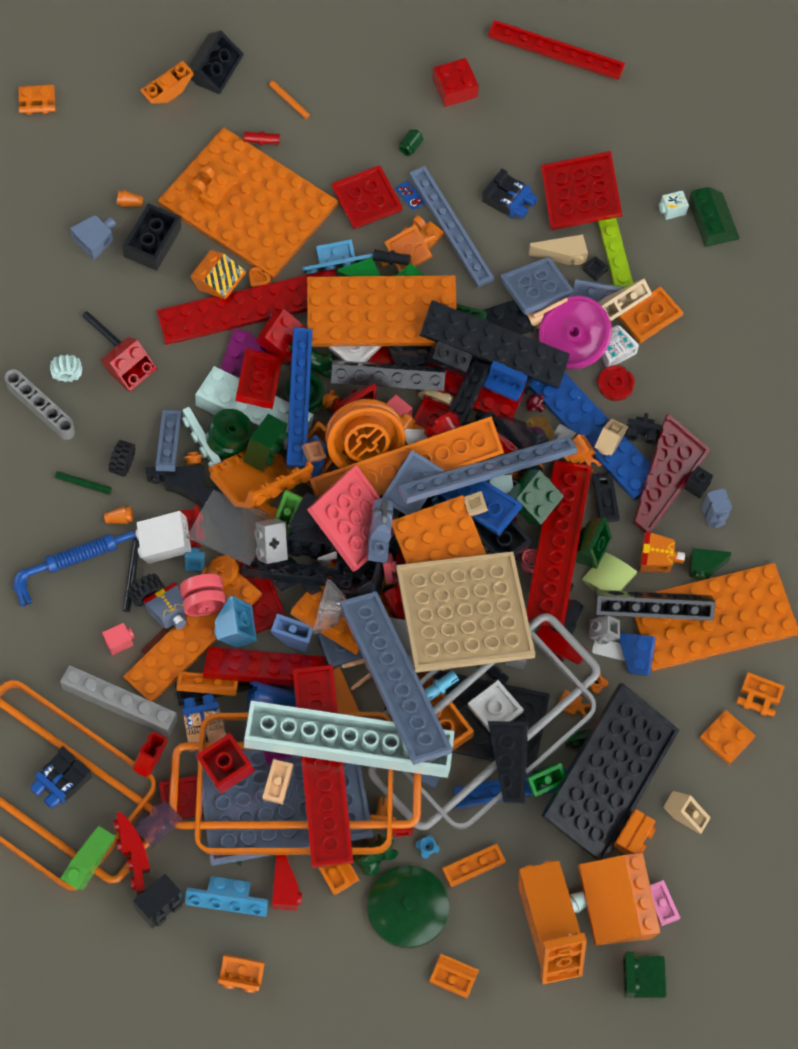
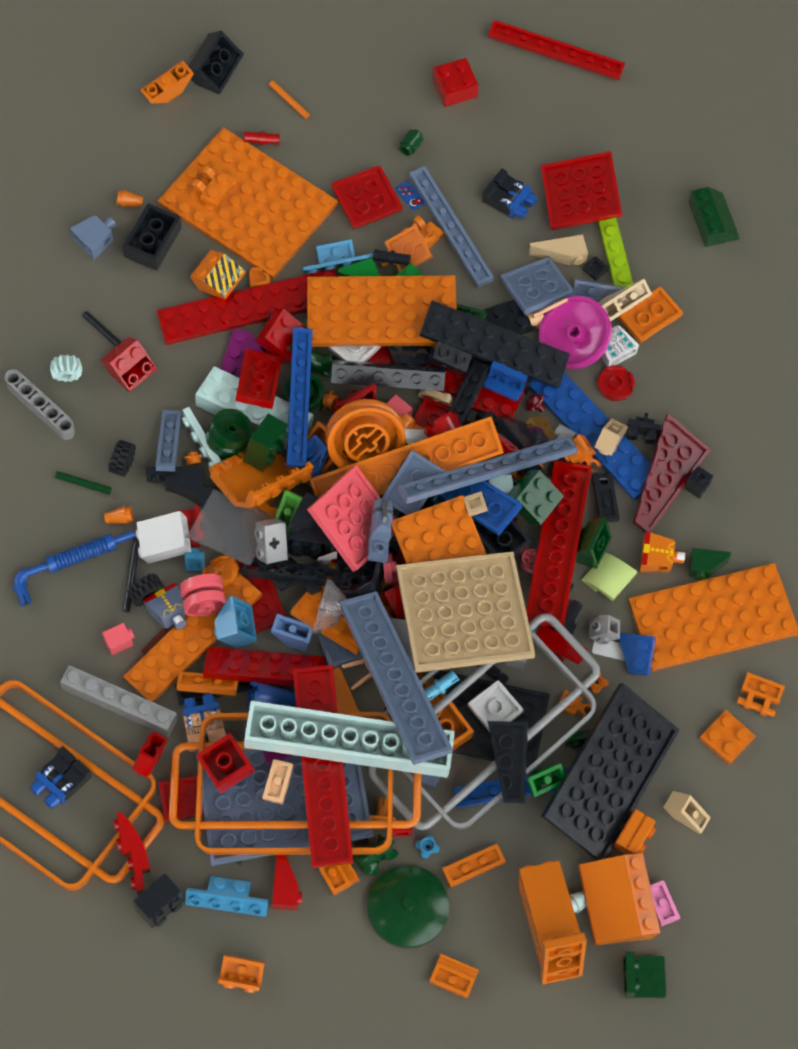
orange plate [19,85,55,115] -> none
bright green slope [61,826,116,890] -> none
bracket [135,800,182,848] -> none
nougat tile [301,440,327,463] -> none
black brick [594,590,715,621] -> none
light aqua brick [659,191,689,220] -> none
sand blue brick [701,488,732,528] -> none

